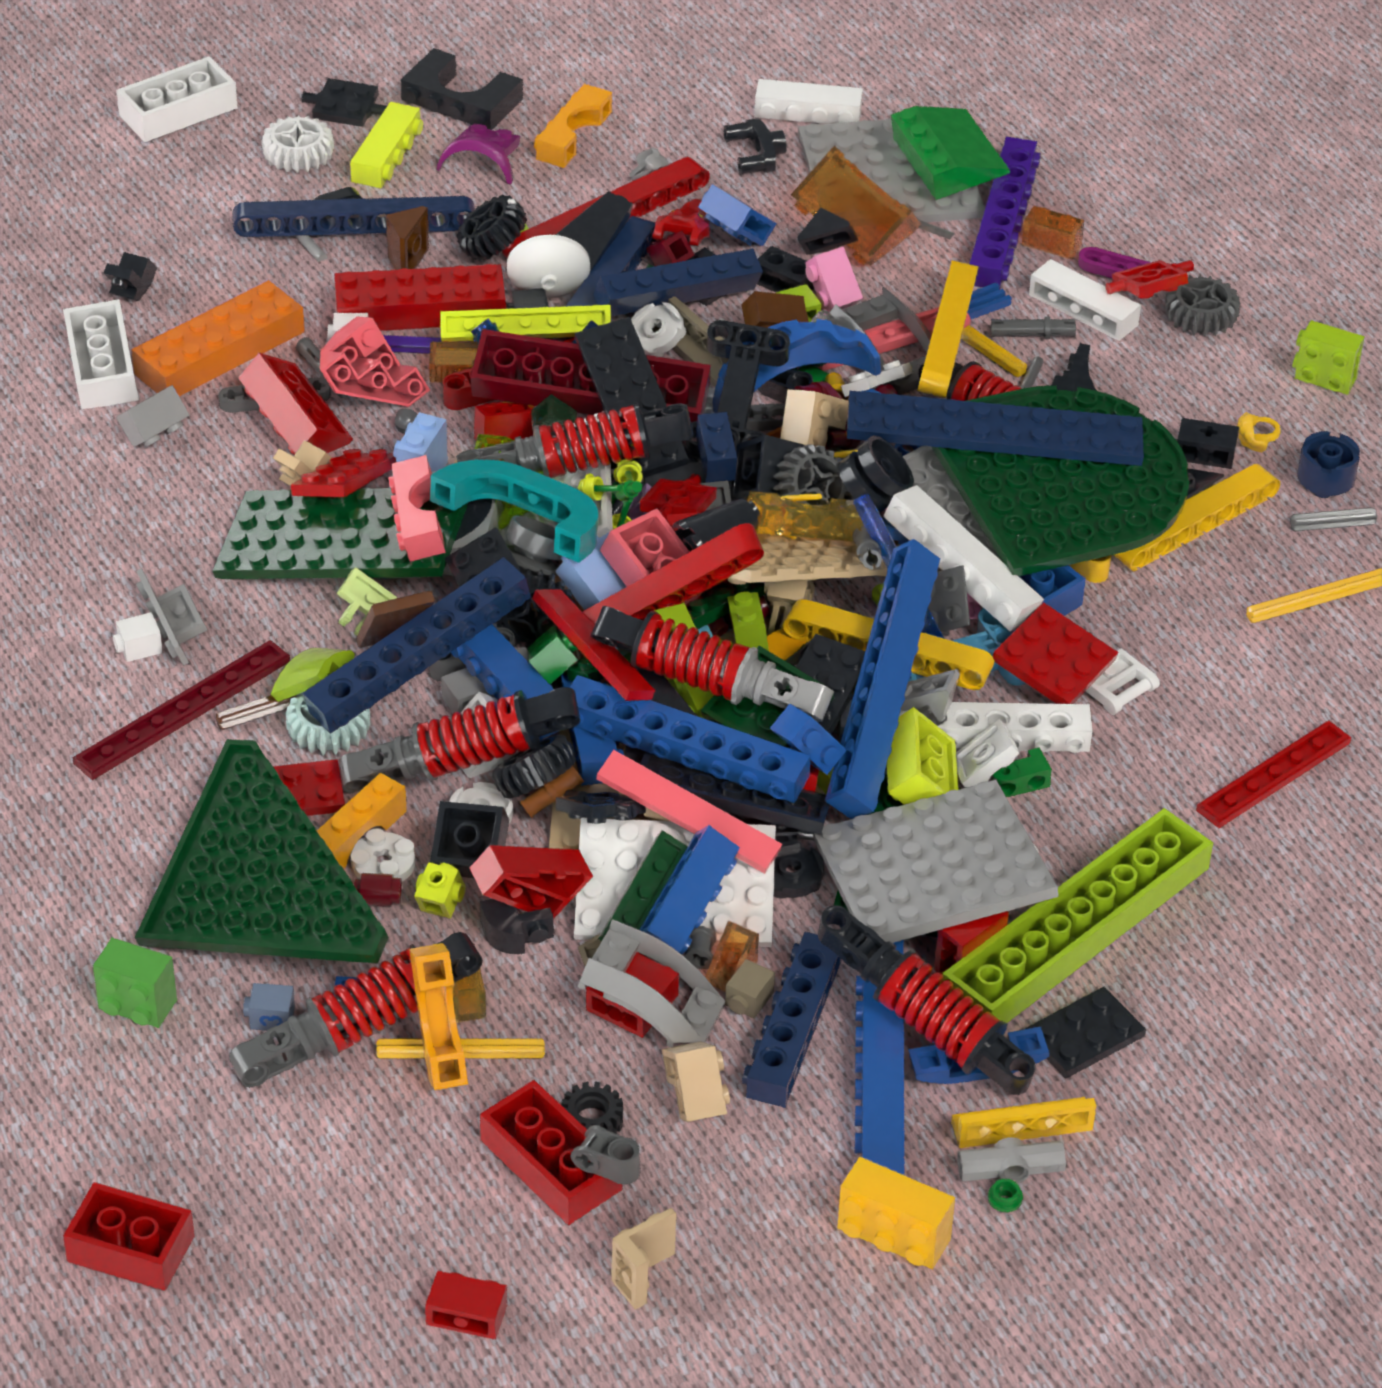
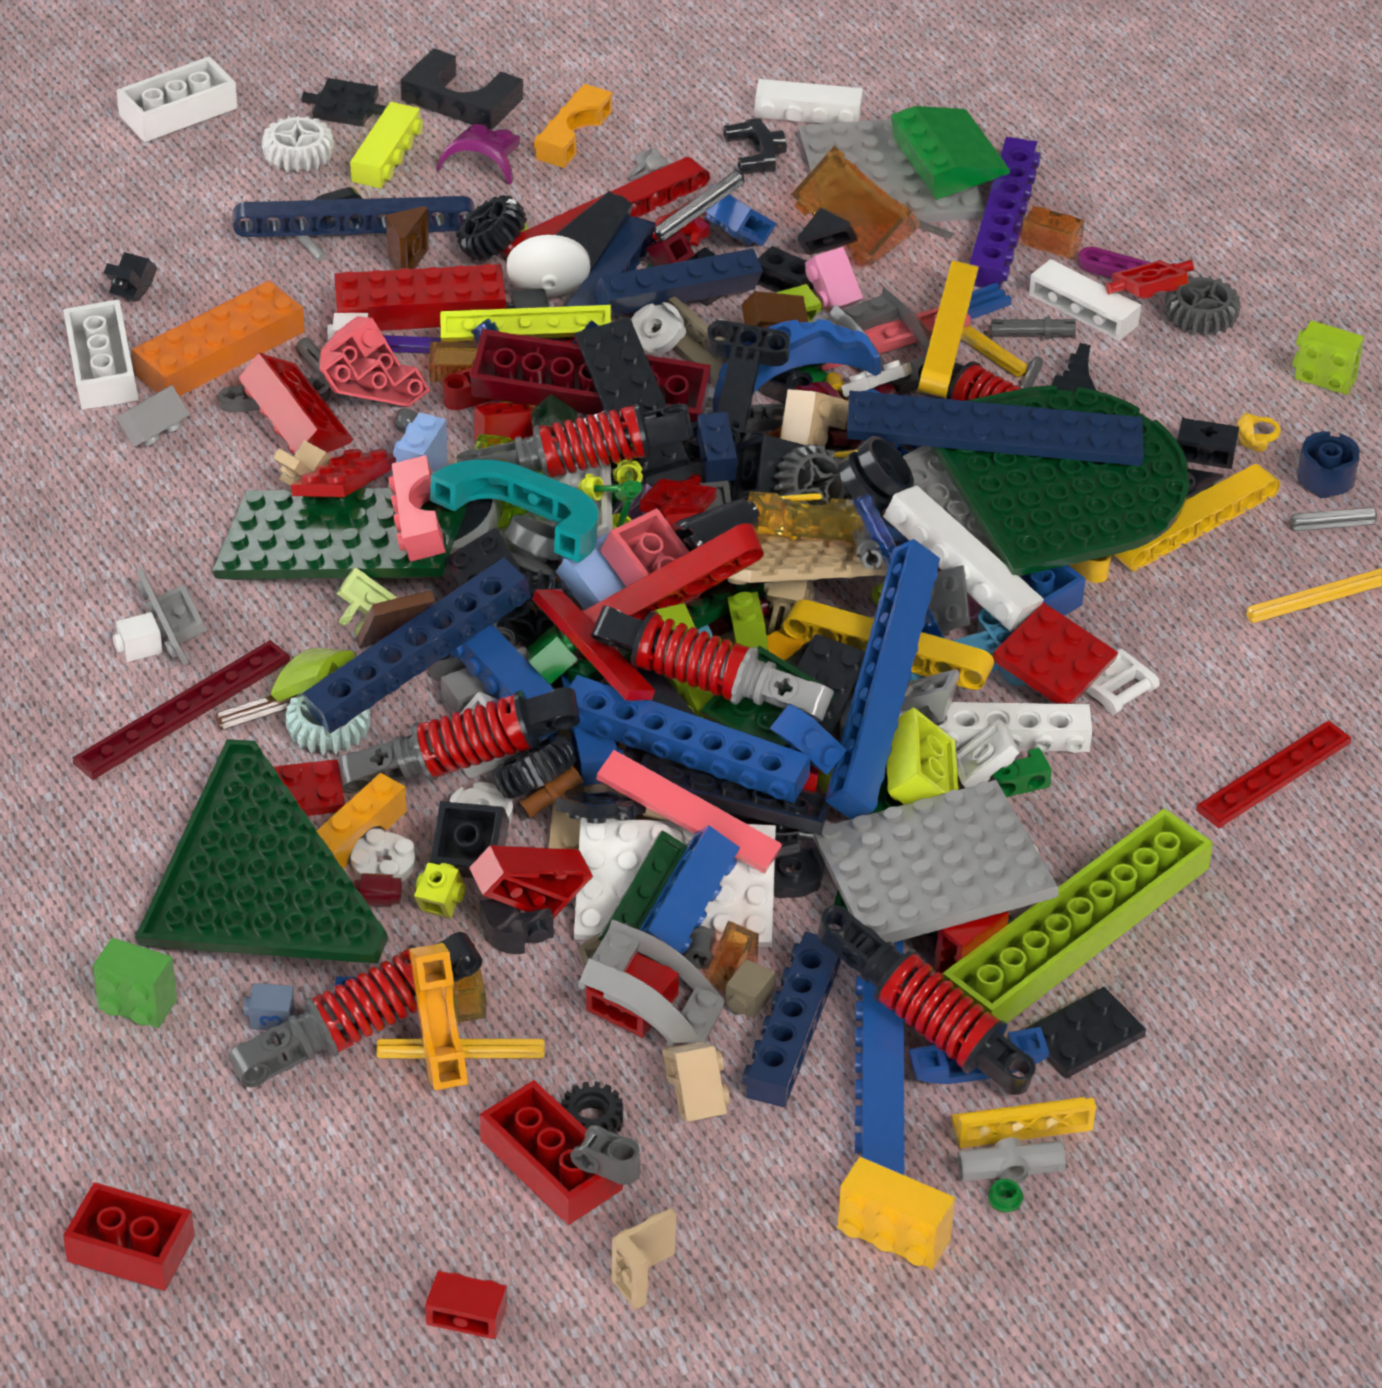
none -> axle [654,170,745,241]

